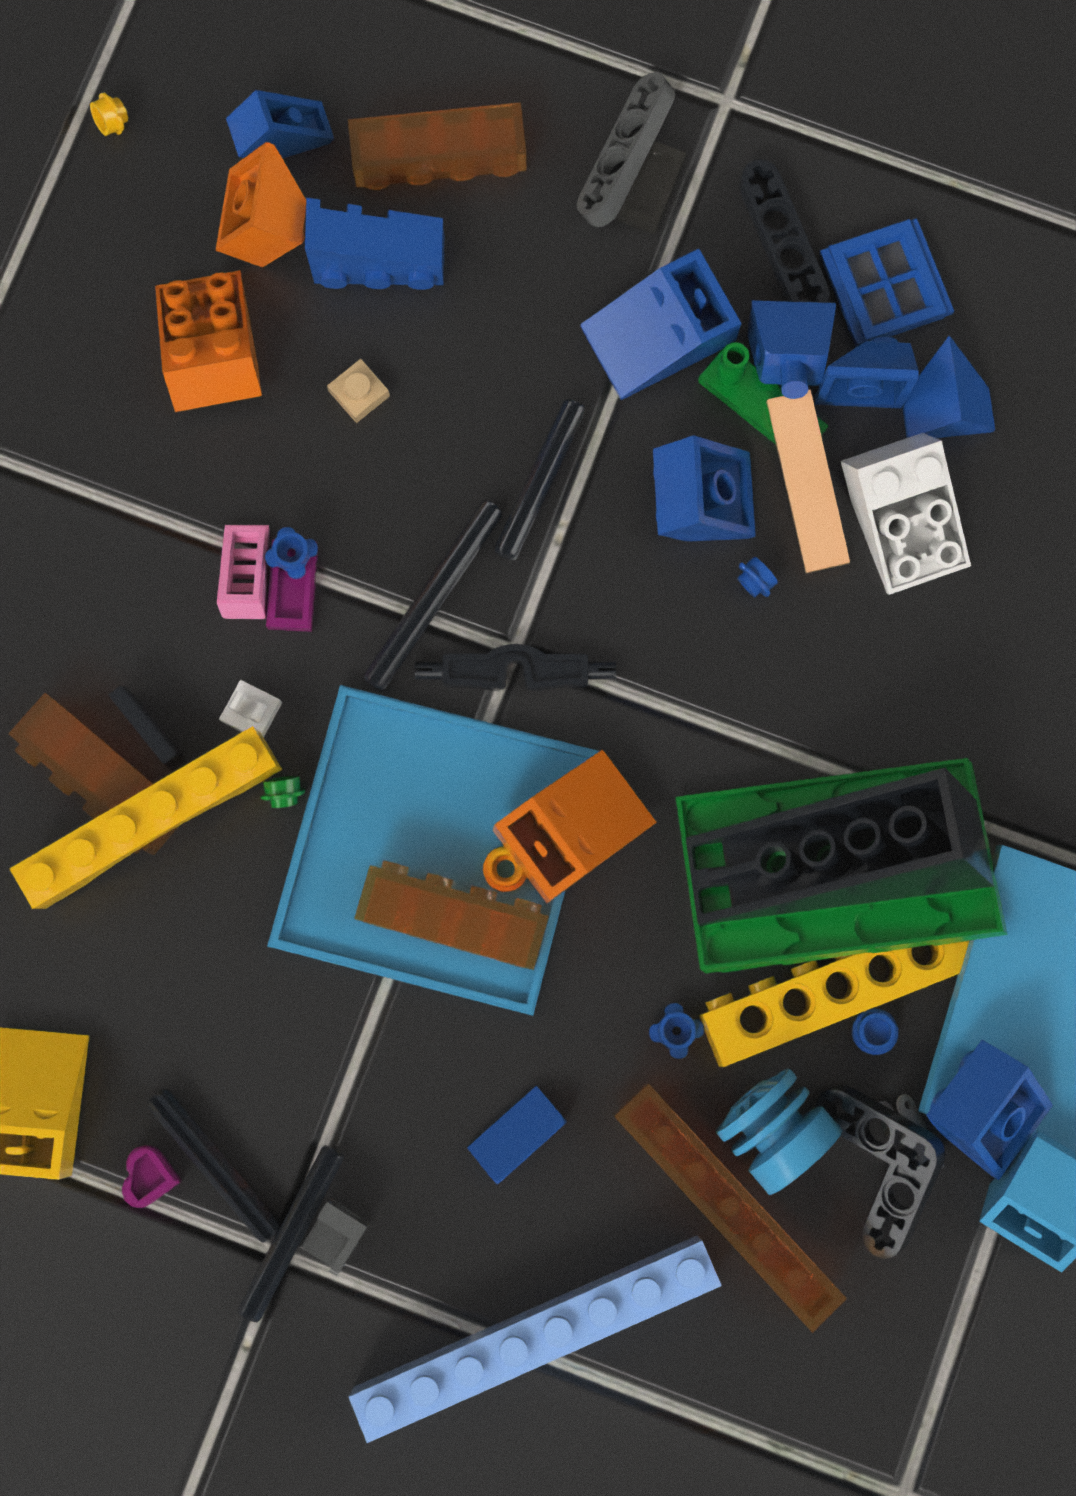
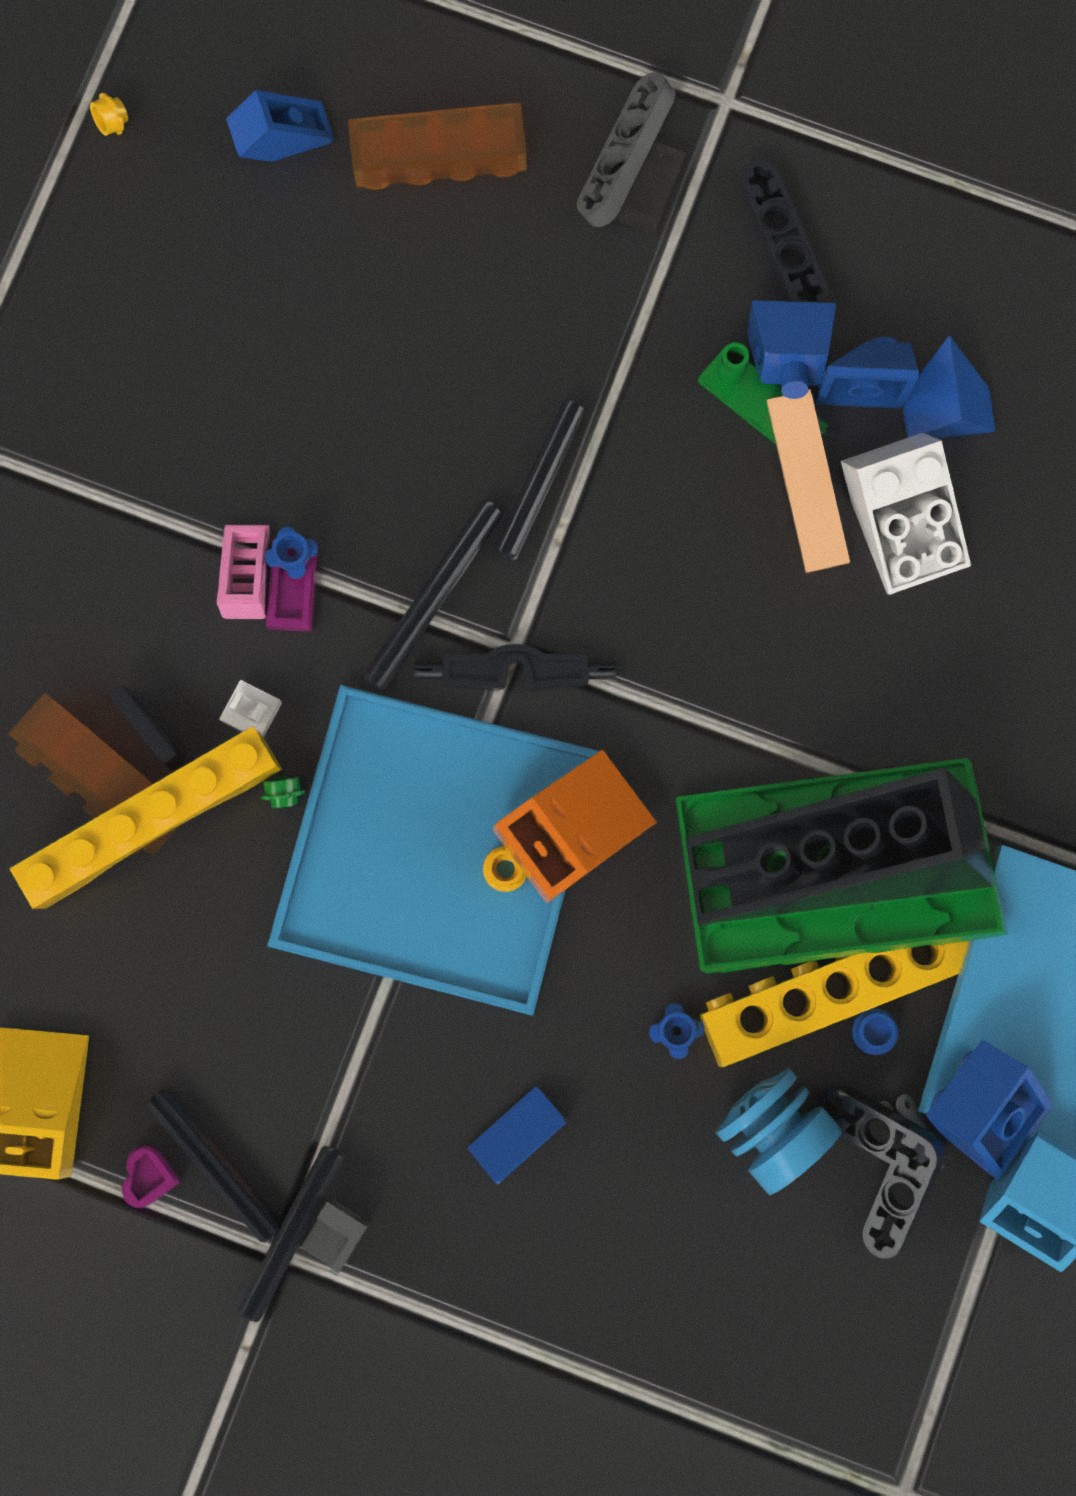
orange slope [155,270,262,412] -> none
orange slope [215,142,306,268] -> none
blue wedge [305,197,445,290] -> none
tan plate [327,359,390,423] -> none
light blue brick [349,1235,722,1443] -> none
clear orange brick [354,860,549,971] -> none
blue slope [580,249,741,400] -> none
clear orange brick [612,1083,847,1333] -> none
blue slope [653,435,756,542] -> none
blue plate [737,557,778,598] -> none
blue piece [819,218,954,347] -> none

